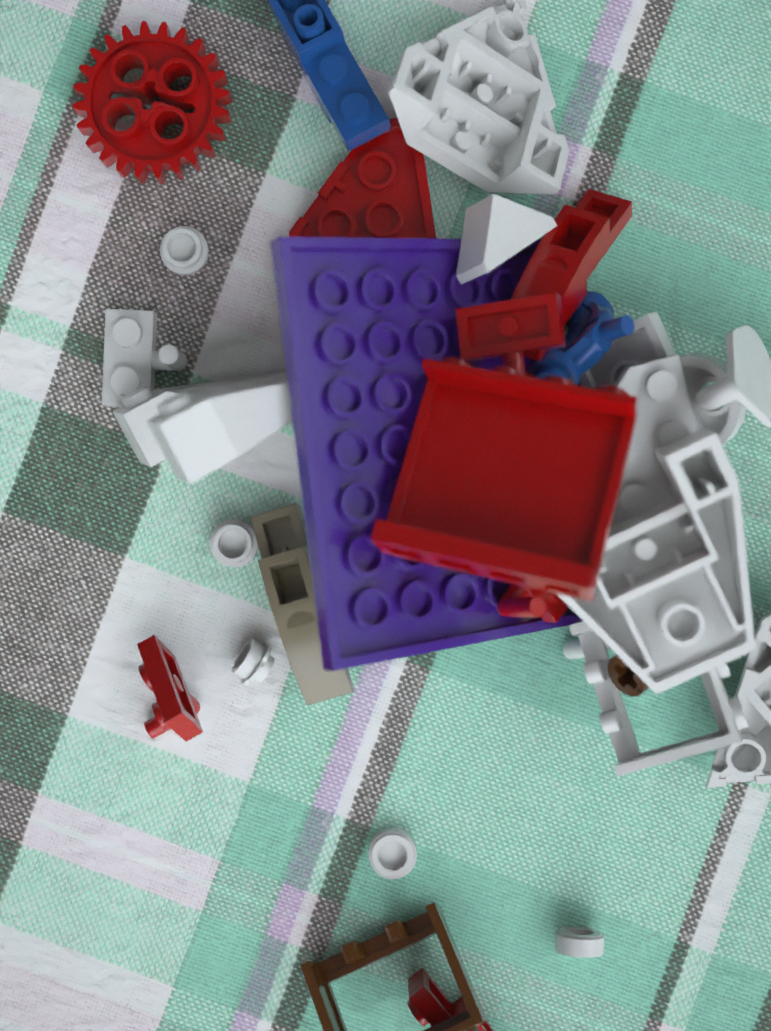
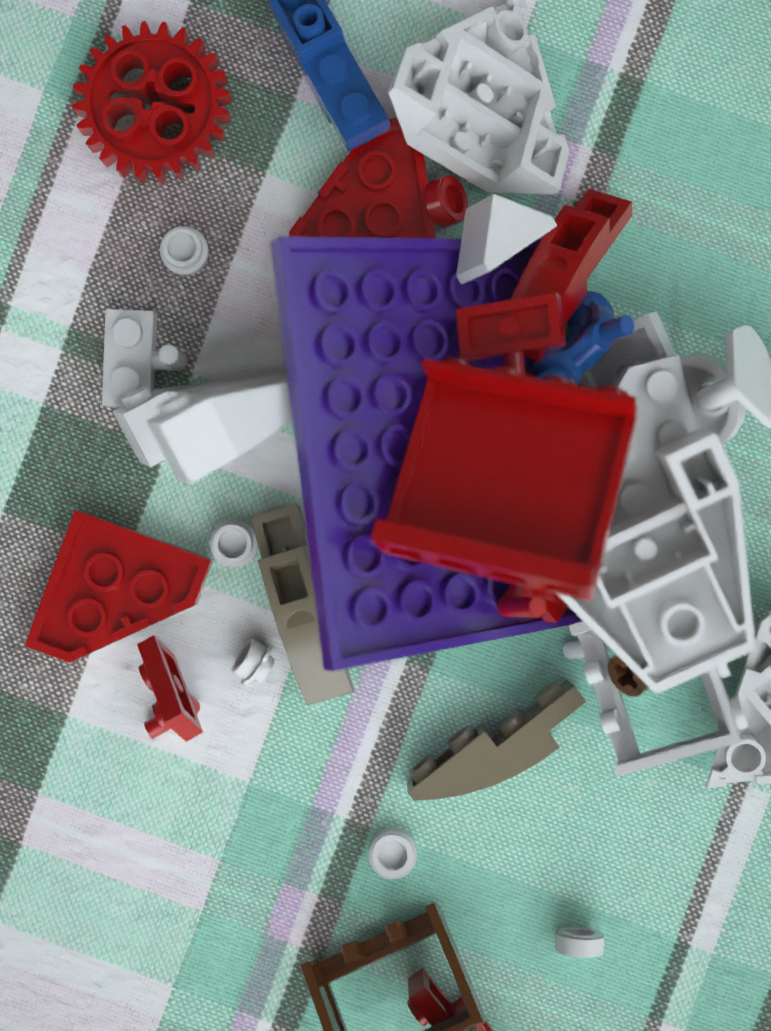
none -> red plate [24,510,214,663]
none -> dark tan slope [407,679,586,801]
none -> red tile [425,175,468,228]

